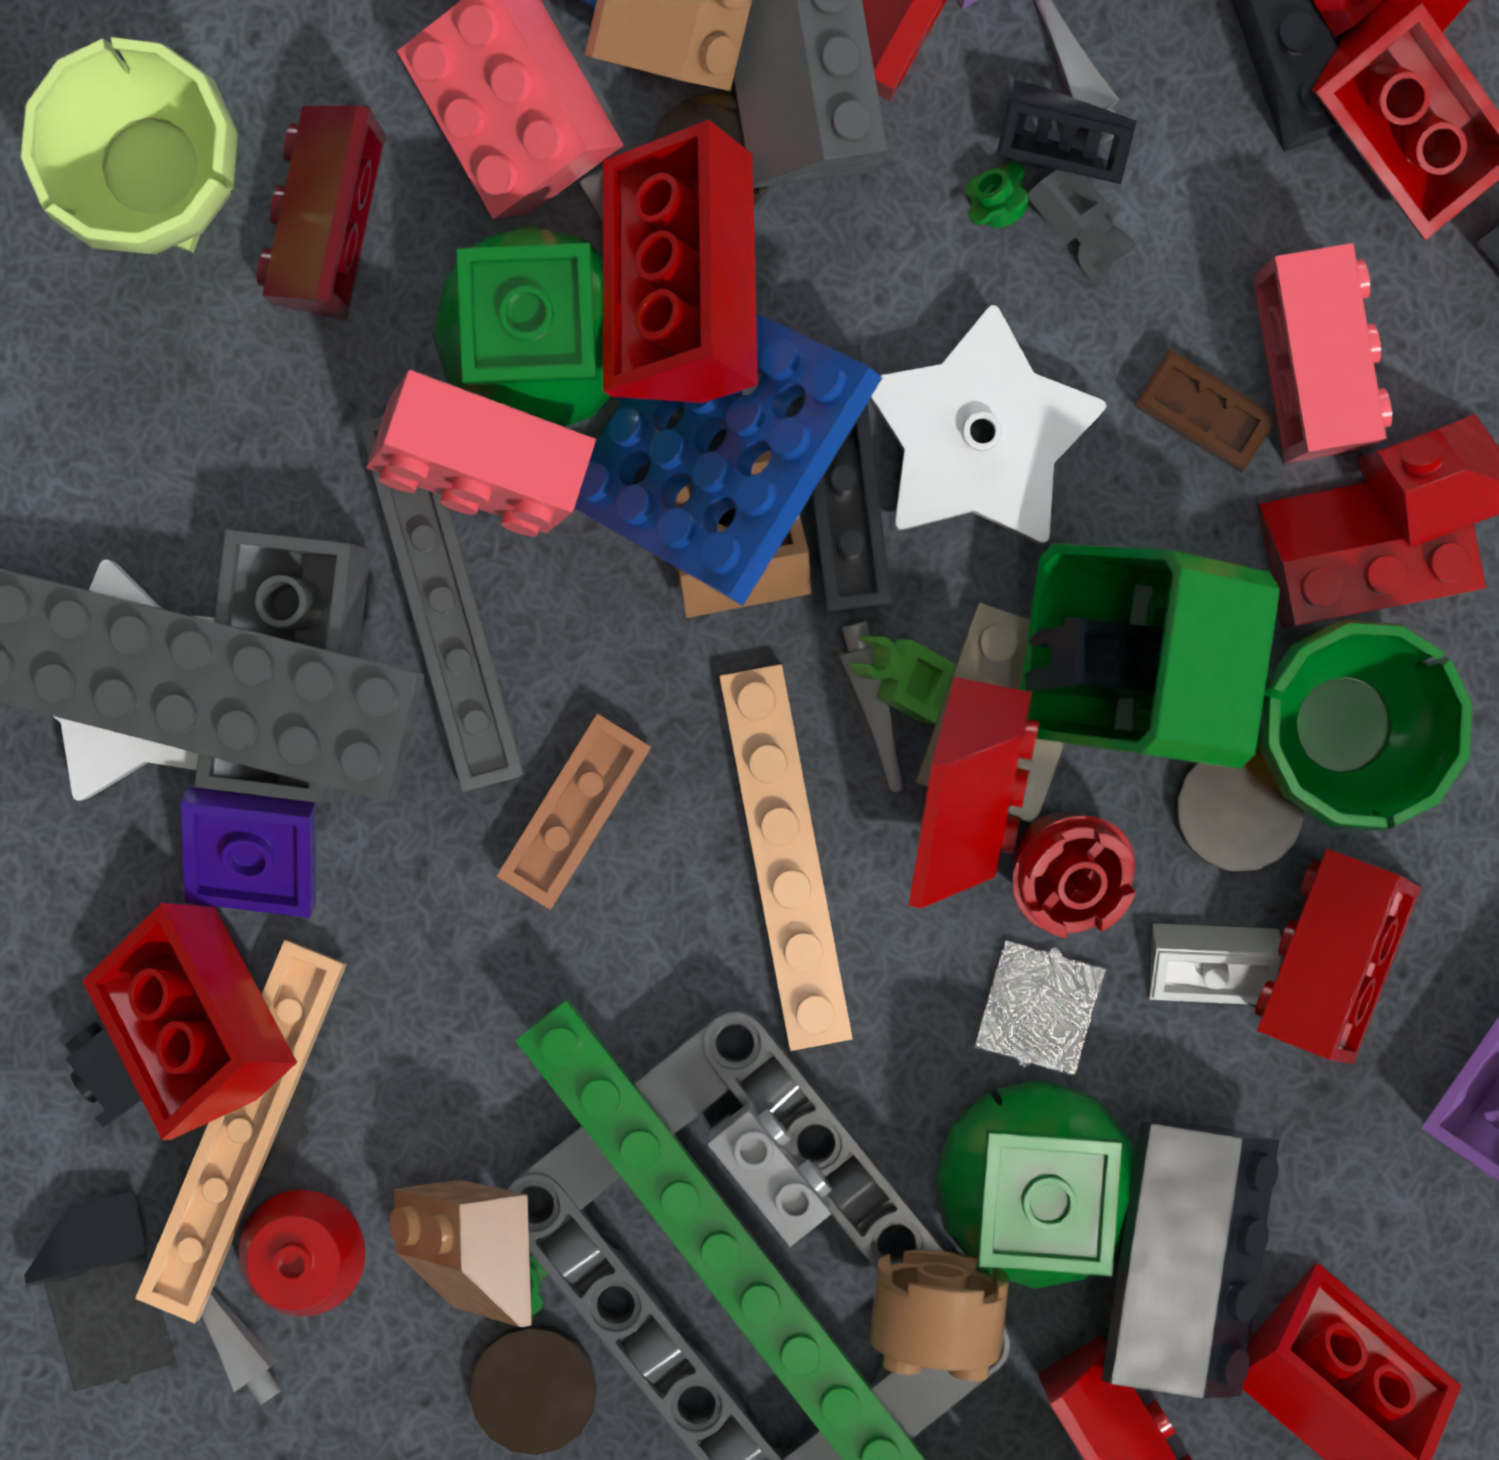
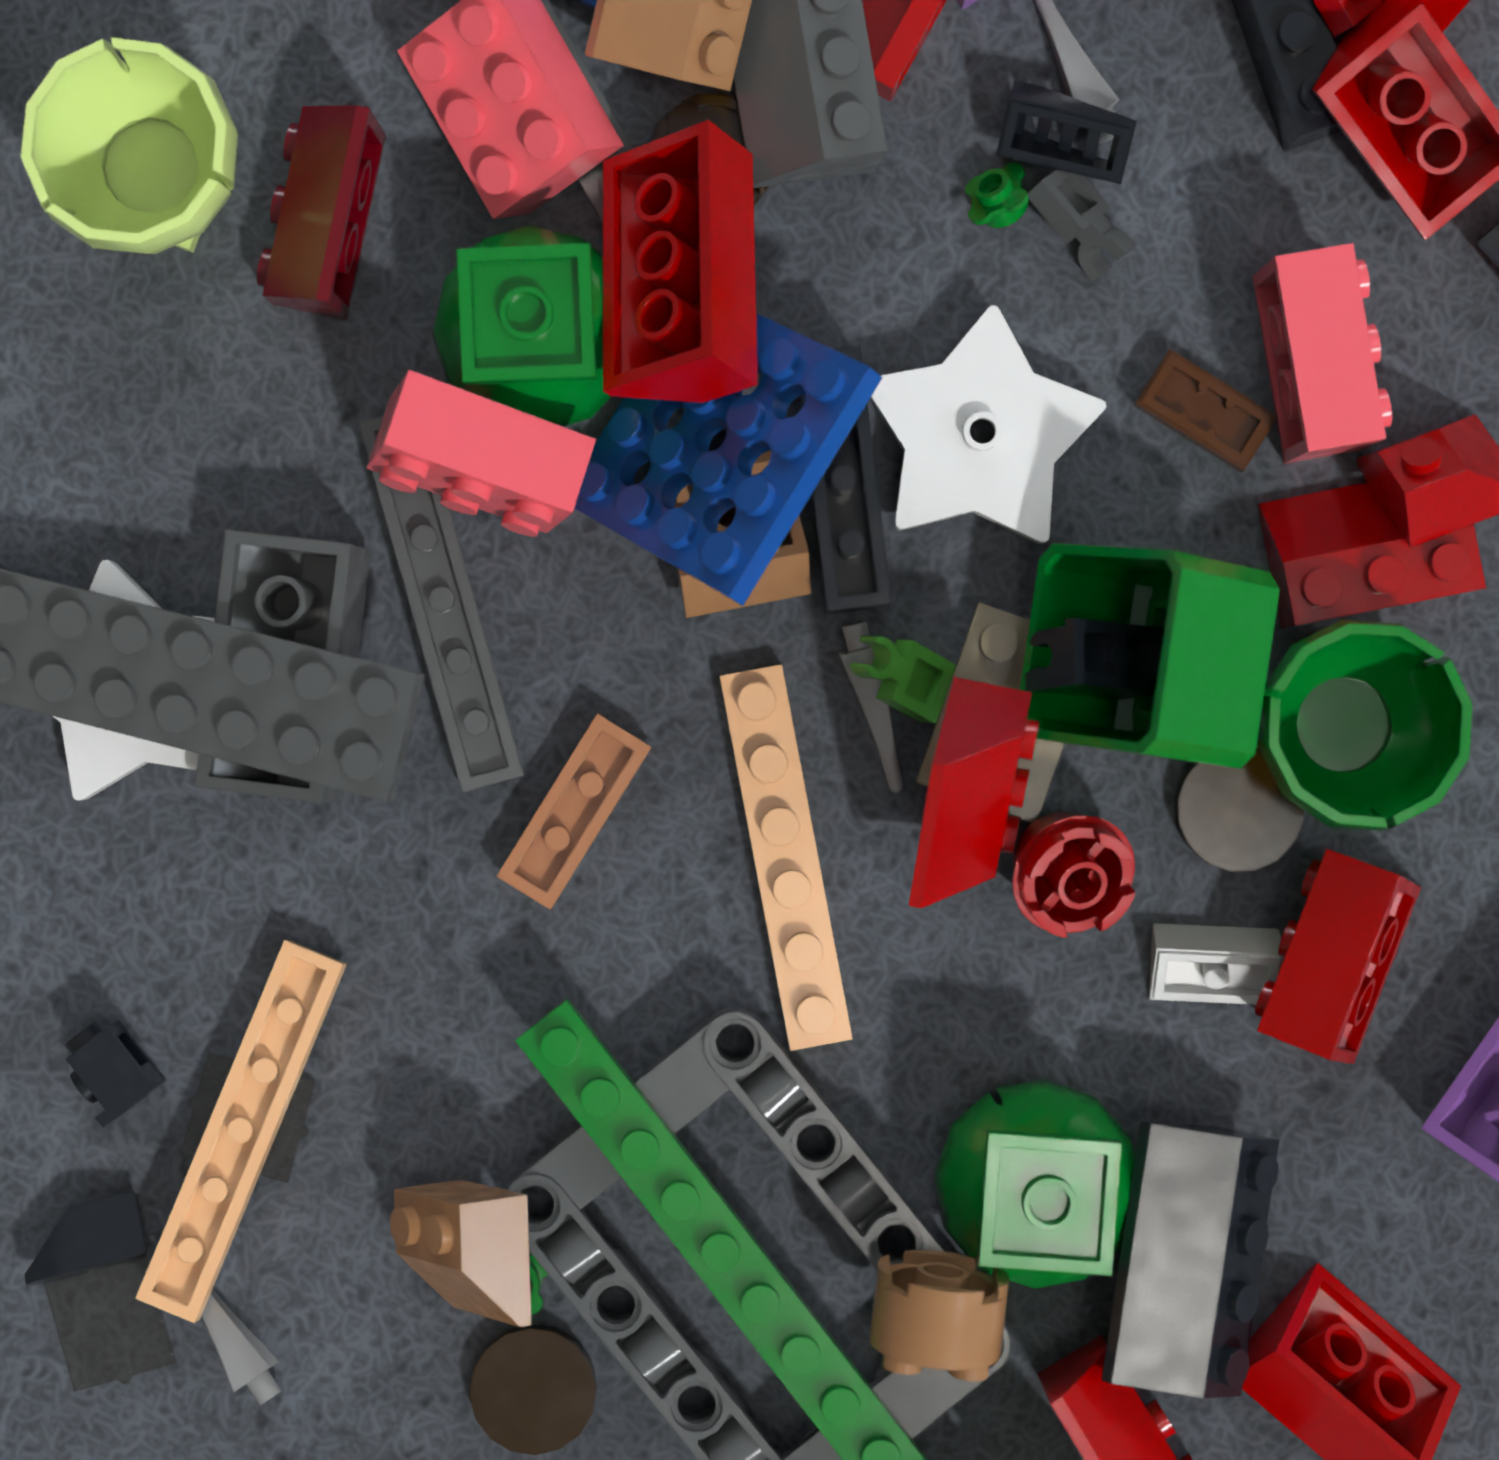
red slope [82,903,298,1140] -> none
dark purple plate [180,787,316,918] -> none
red cone [238,1190,365,1317] -> none
light grey plate [707,1102,832,1247] -> none
clear smoke piece [974,939,1106,1076] -> none

